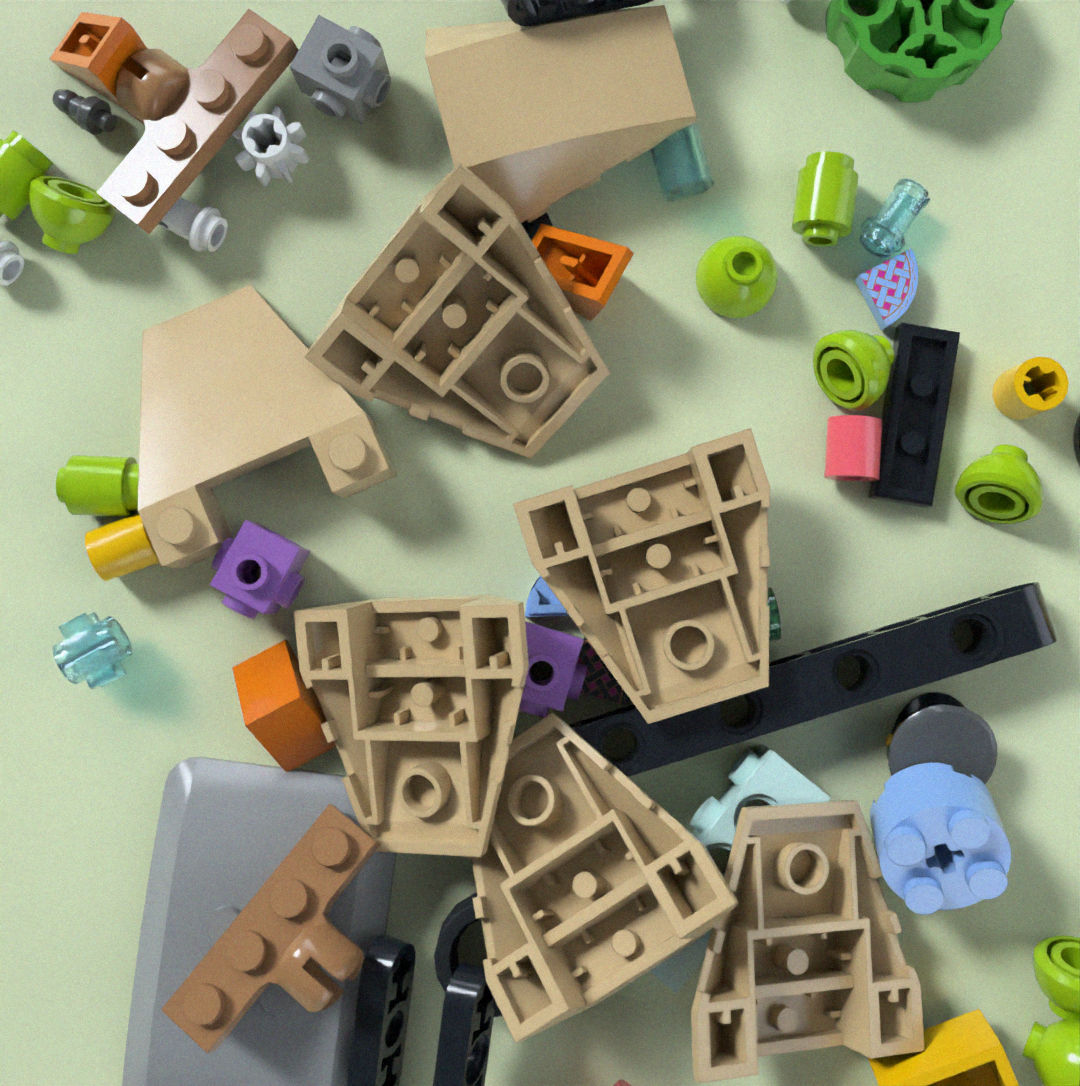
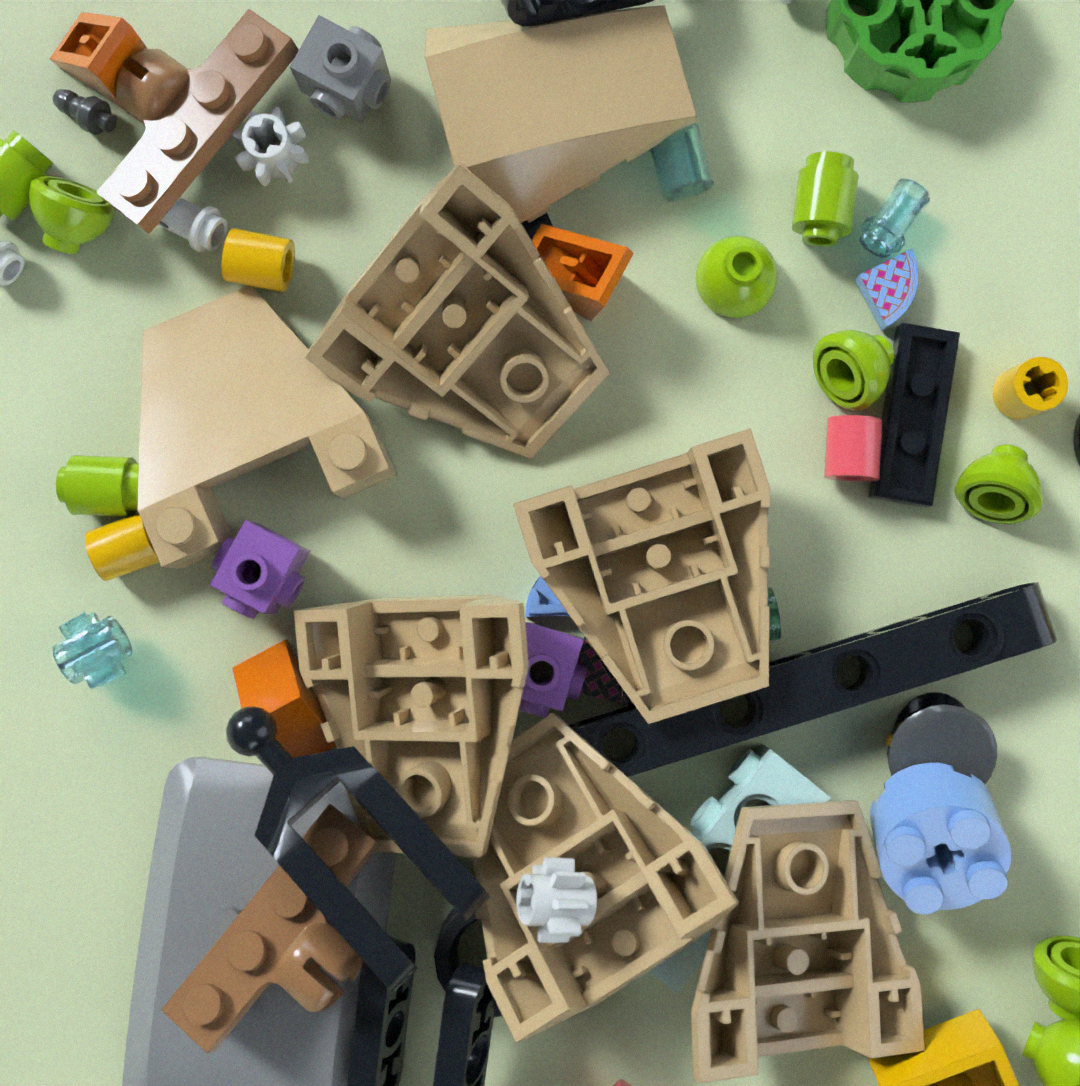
none -> yellow gear [221,228,295,293]
none -> black piece [226,706,490,993]
none -> white gear [516,857,597,943]

